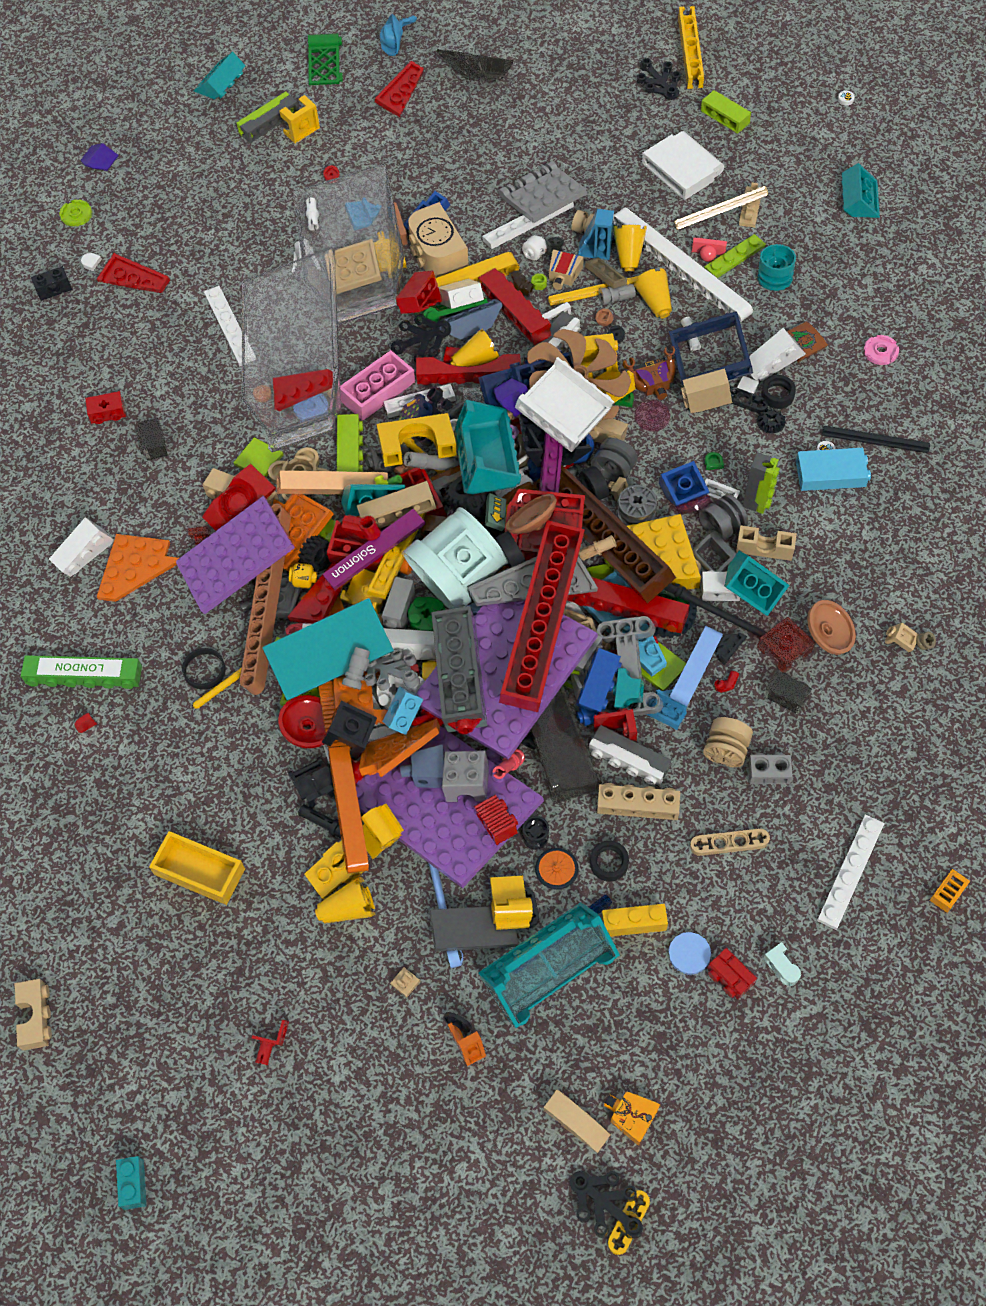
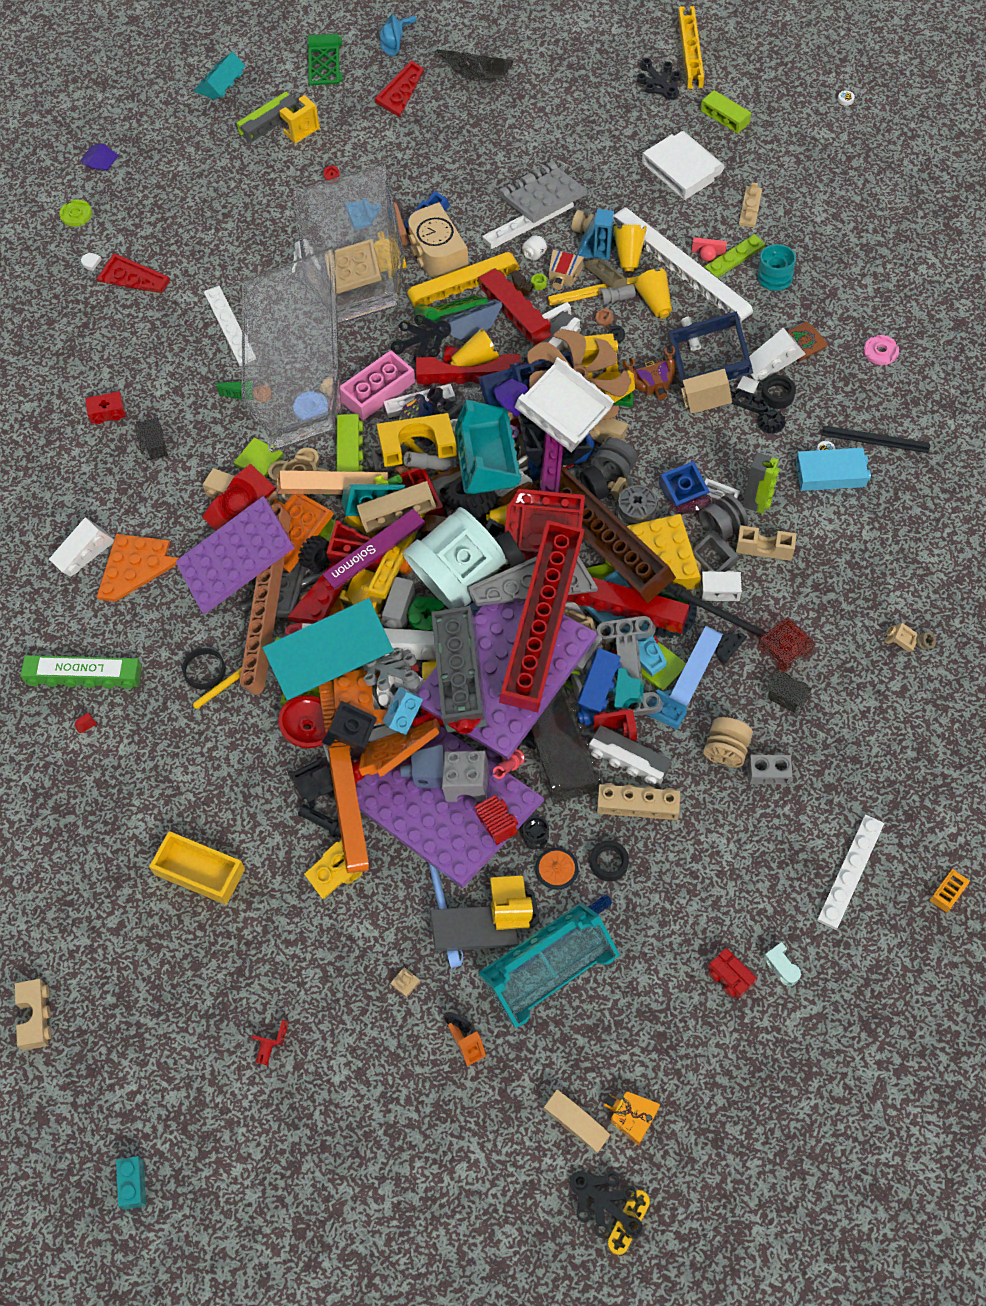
black brick [31,266,72,301] -> none
clear red tile [188,526,210,545] -> none
red wing [273,369,334,411] -> none
yellow head [289,563,317,589] -> none
white pin [306,198,319,231] -> none
yellow cone [315,877,375,923] -> none
red piece [342,515,381,541] -> none
light grey axle [342,647,370,690] -> none
yellow piece [361,804,404,859] -> none
red wedge [396,271,443,314] -> none
white brick [439,279,484,309] -> none
sand green tile [485,493,506,531] -> none
nougat dish [506,494,557,534] -> none
pearl dark grey wheel [546,237,564,256] -> none
tan axle [579,535,617,561] -> none
yellow brick [601,904,668,937] -> none
clear pink tile [635,400,671,432] -> none
light blue tile [668,932,711,975] -> none
axle [674,186,768,229] -> none
tan beam [690,829,770,856] -> none
green tile [704,452,724,470] -> none
red arm [714,671,739,693] -> none
teal slope [724,550,790,616] -> none
nougat dish [807,600,856,655] -> none
teal slope [841,163,880,218] -> none
none -> green slope [216,381,254,401]

